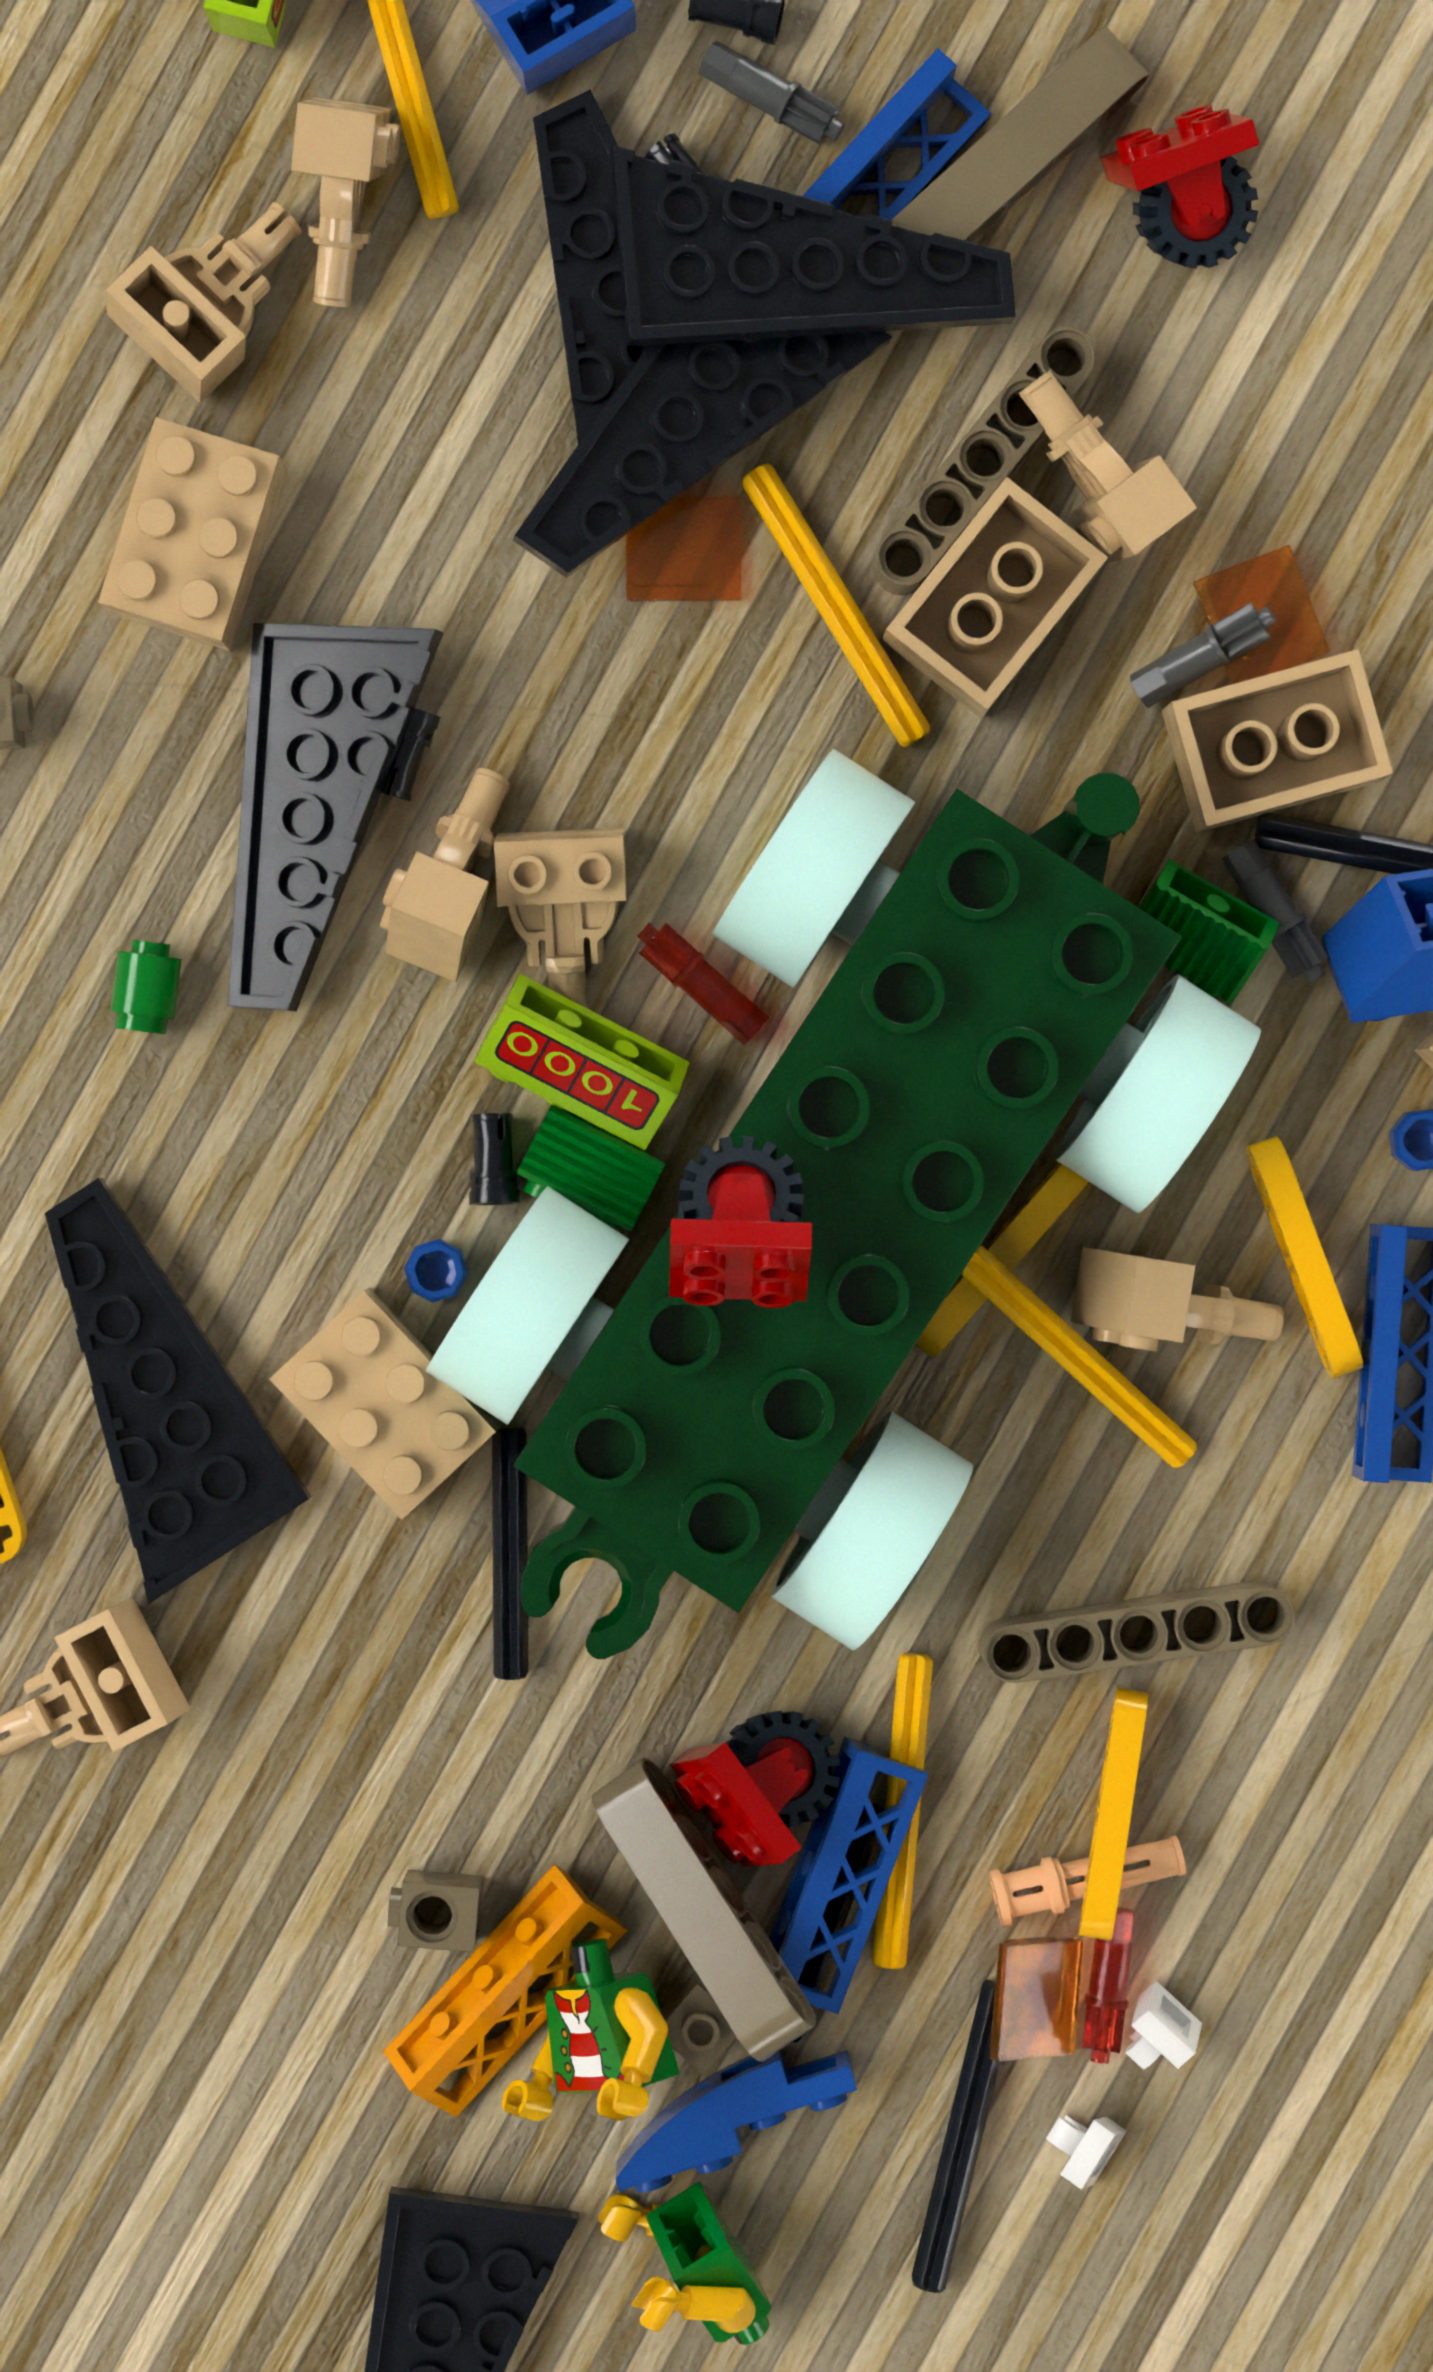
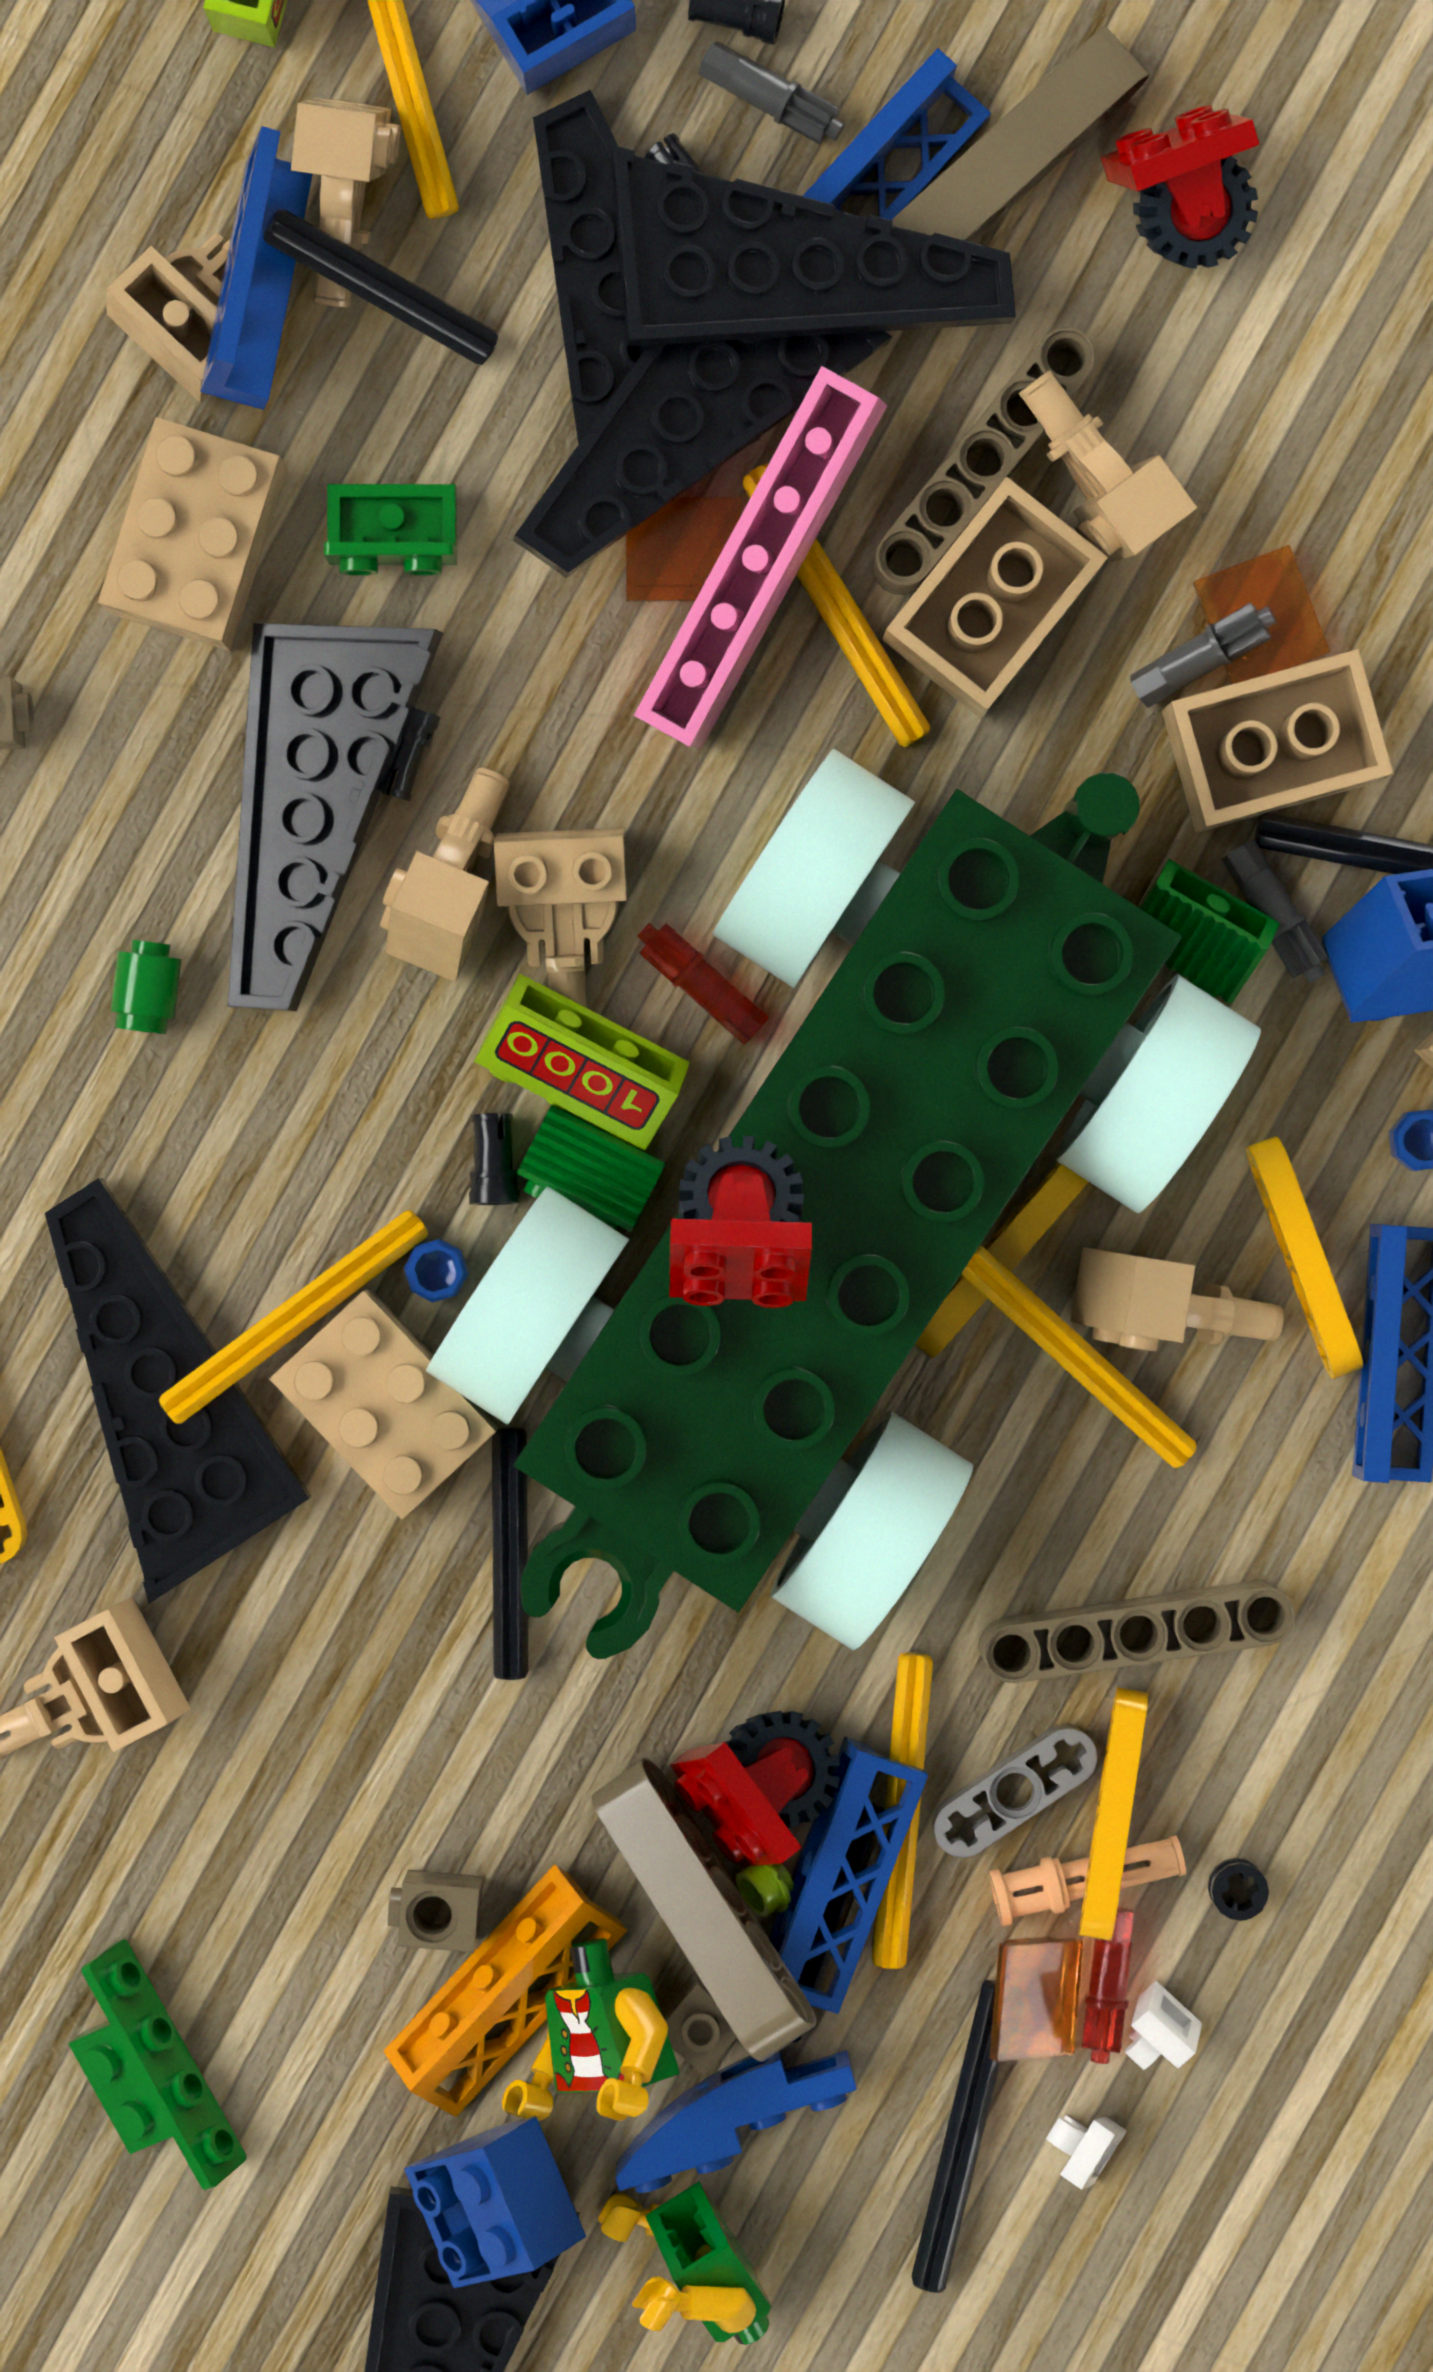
none -> green bracket [68,1939,247,2190]
none -> yellow axle [159,1210,428,1424]
none -> blue fence [200,126,313,410]
none -> black axle [263,208,498,365]
none -> green bracket [324,484,457,576]
none -> blue slope [404,2116,587,2288]
none -> bright pink brick [634,366,887,748]
none -> lime plate [736,1864,794,1917]
none -> light grey beam [932,1724,1097,1858]
none -> black bush [1207,1858,1269,1921]

